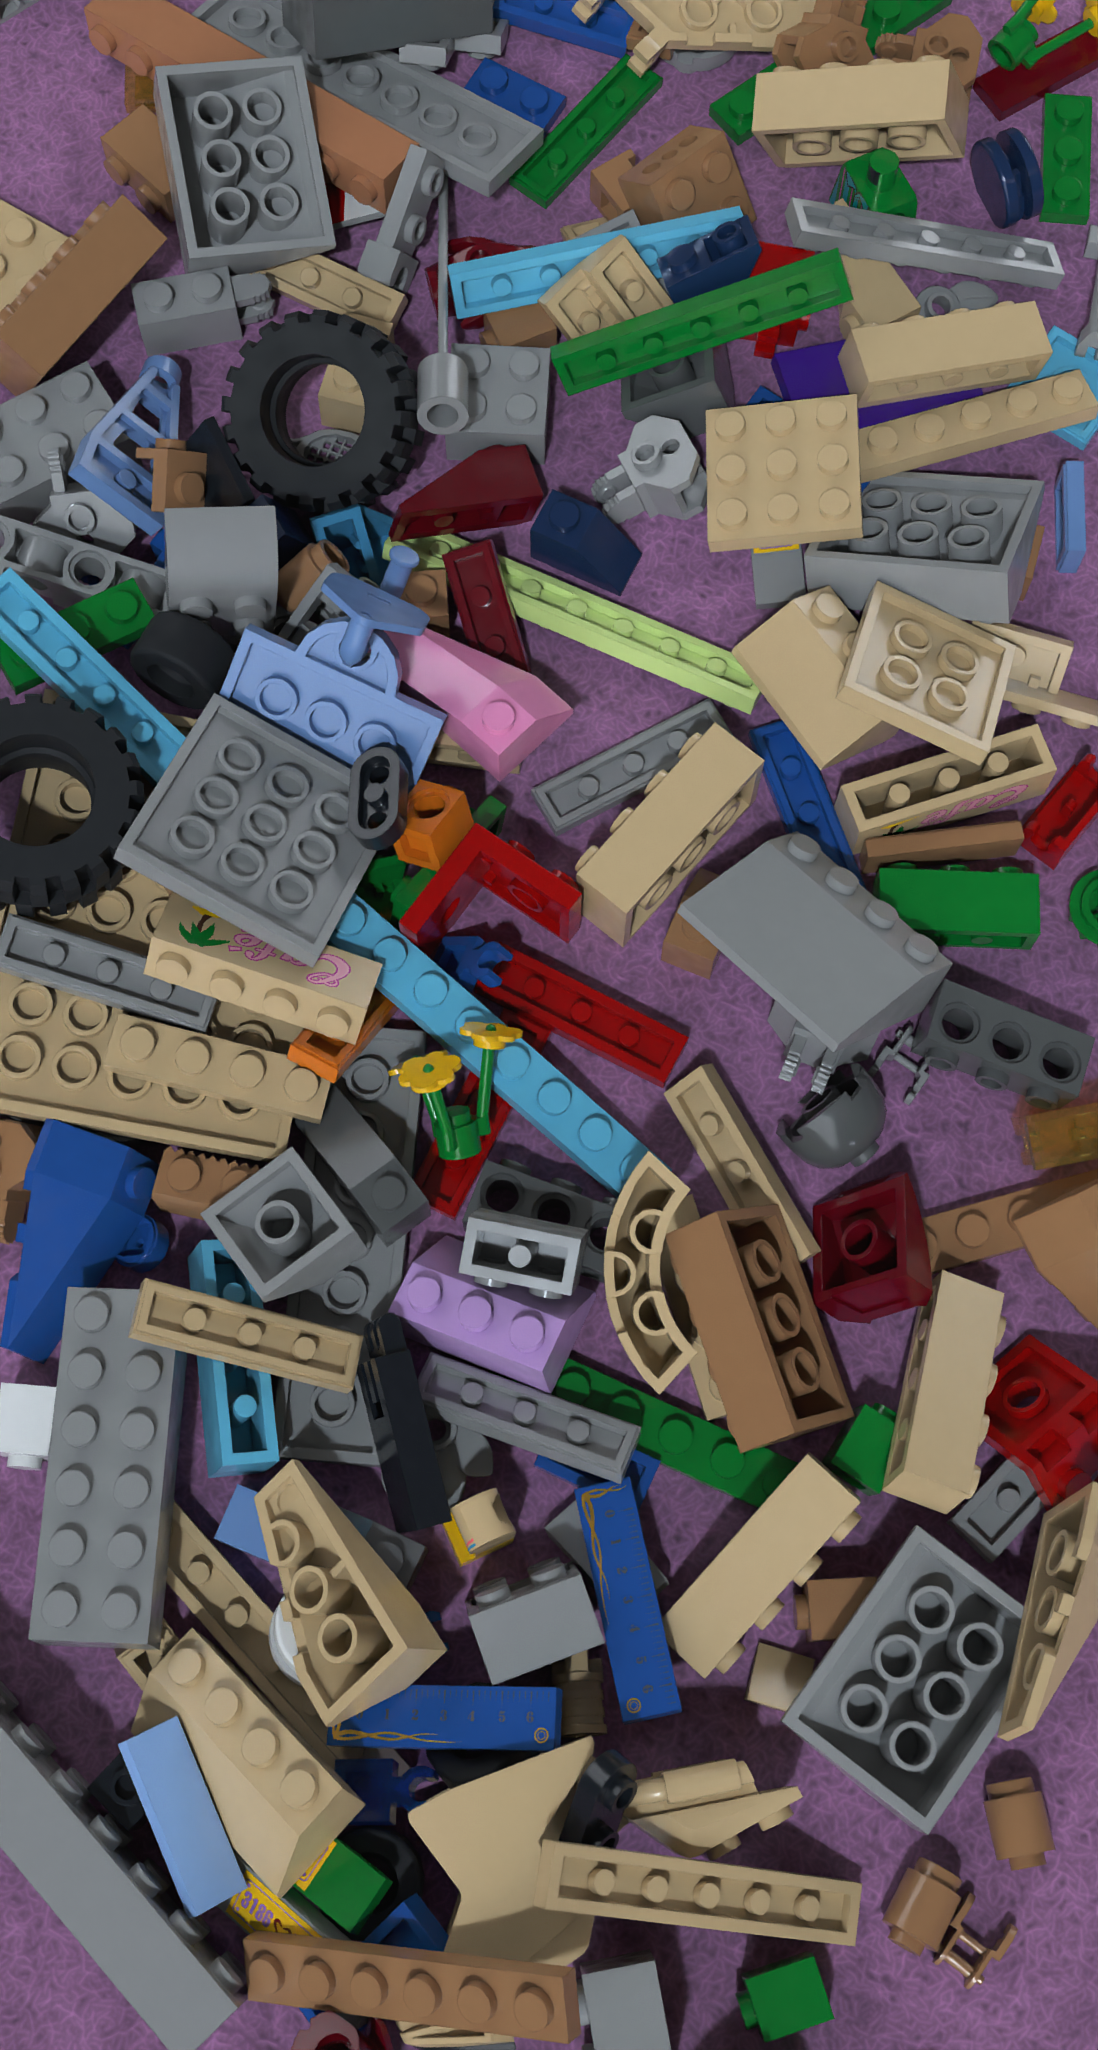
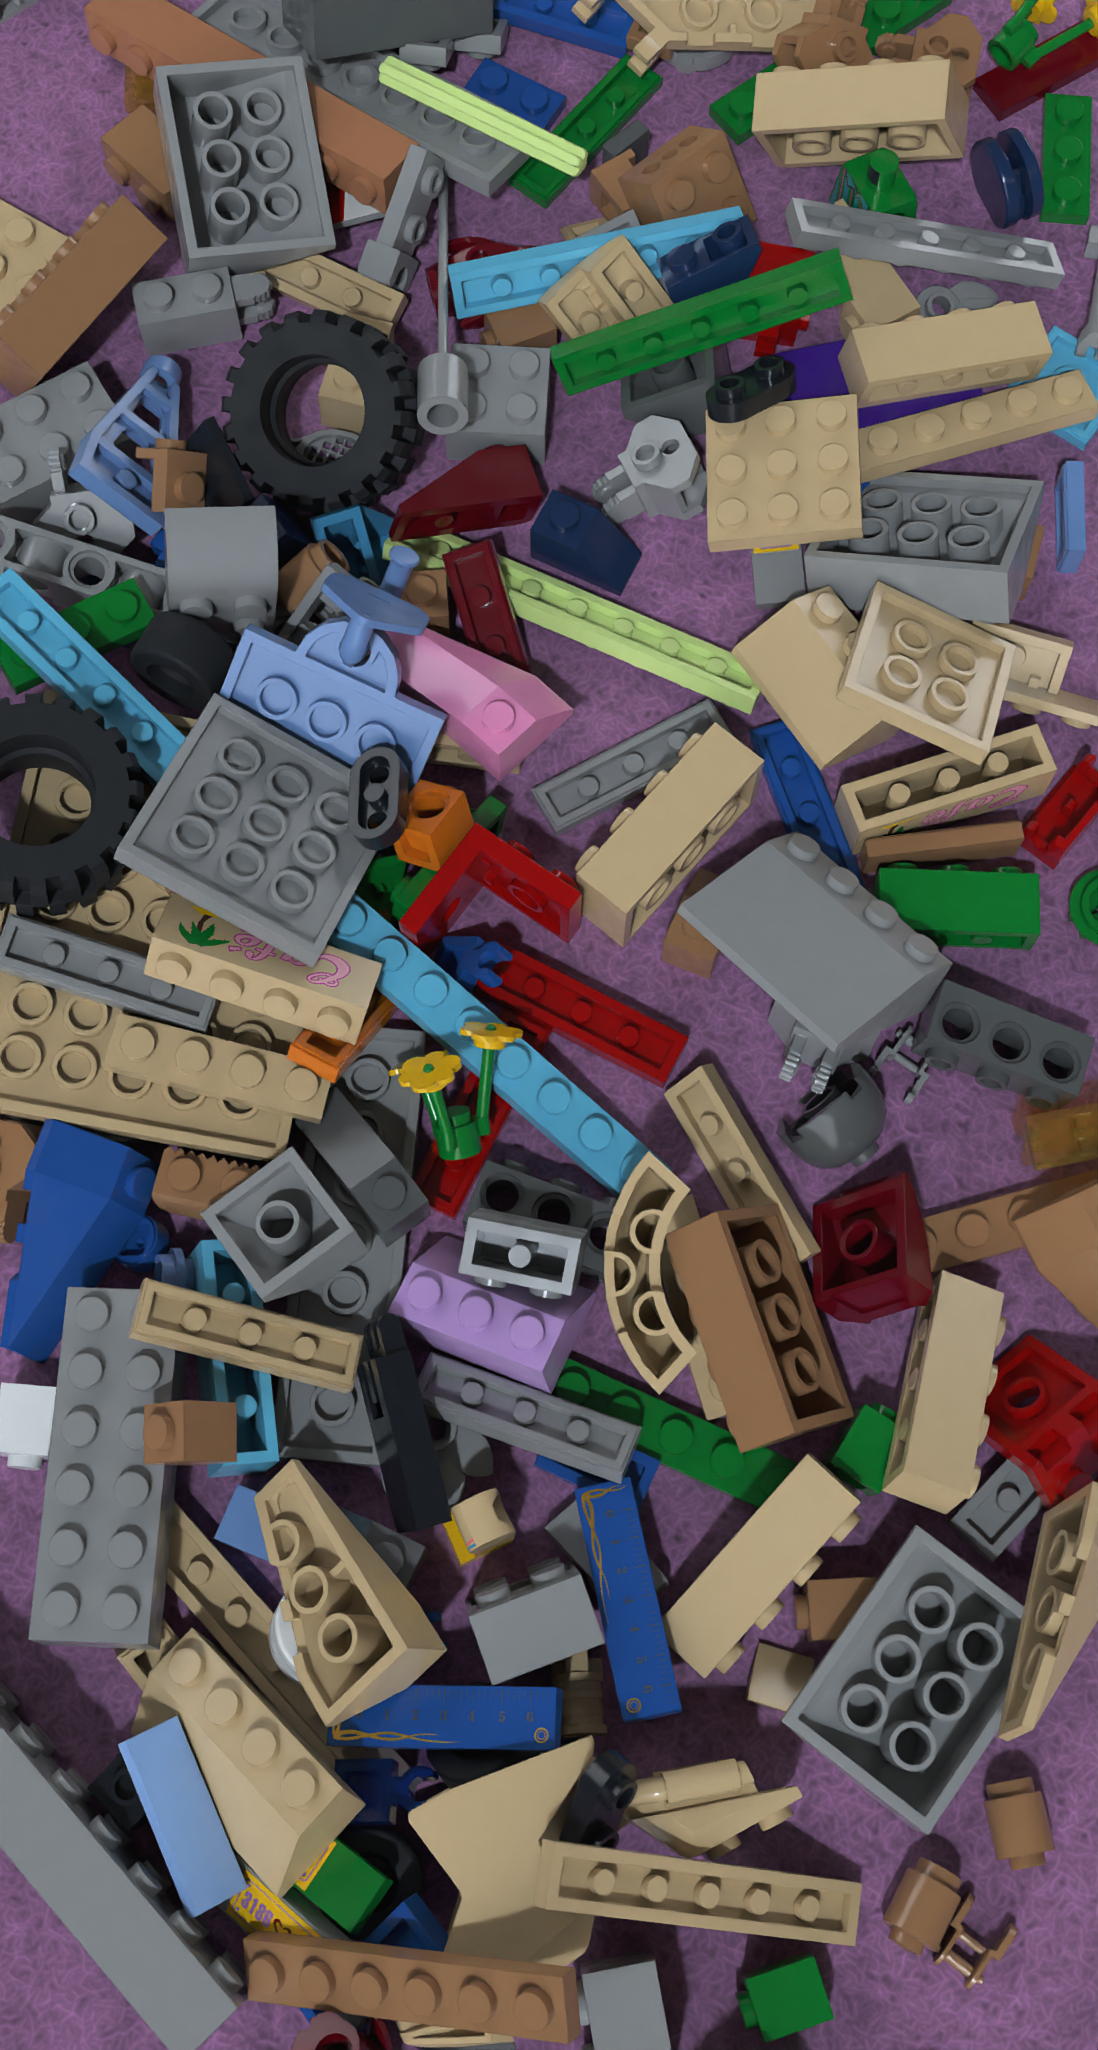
none -> medium nougat brick [143,1400,237,1466]
none -> medium blue plate [154,1248,195,1290]
none -> yellowish green axle [378,56,588,177]
none -> dark grey tile [602,119,649,165]
none -> black plate [705,355,797,423]

